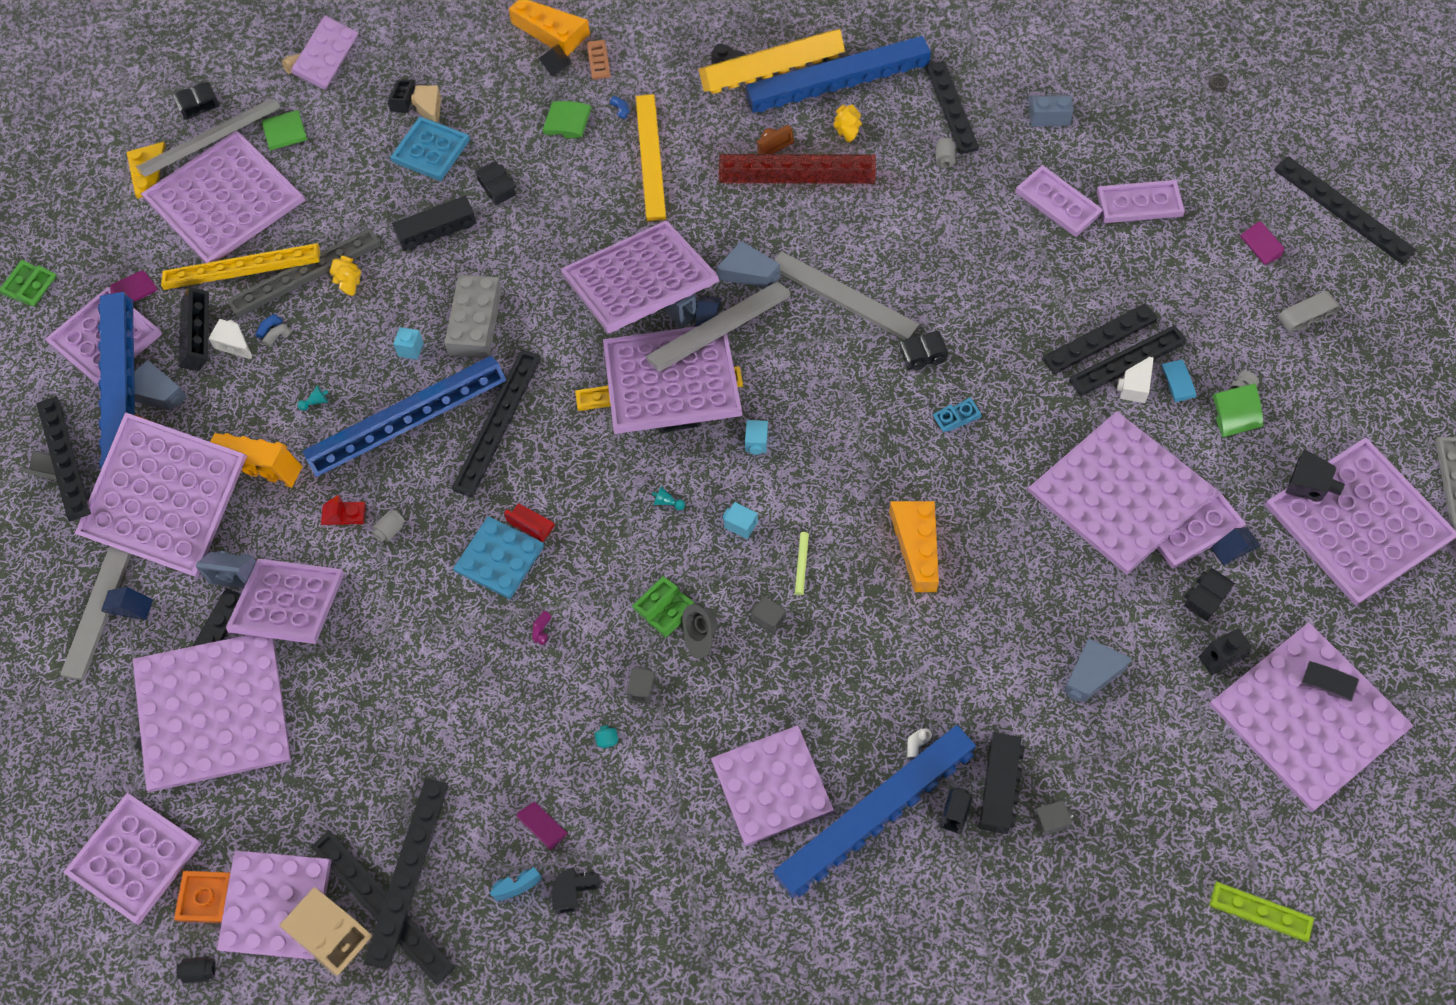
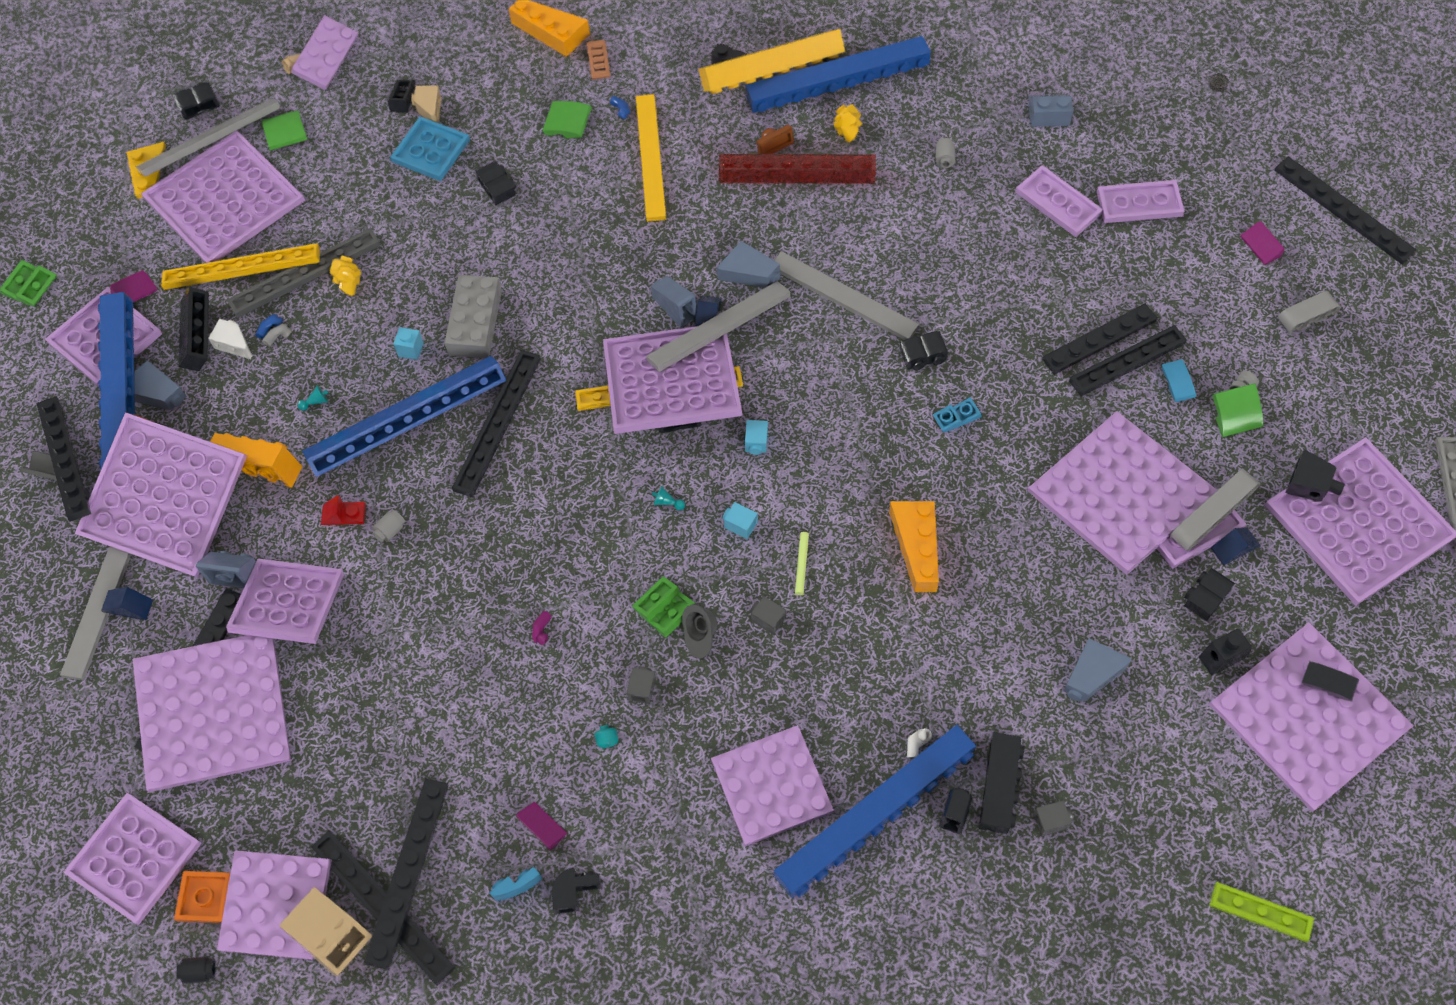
black brick [392,195,477,251] -> none
dark azure plate [453,516,544,599] -> none
red panel [504,503,555,542] -> none
black panel [539,44,571,76] -> none
lavender plate [560,220,719,334] -> none
black plate [926,61,979,154] -> none
white slope [1117,357,1153,403] -> none
none -> light grey beam [1170,469,1260,551]

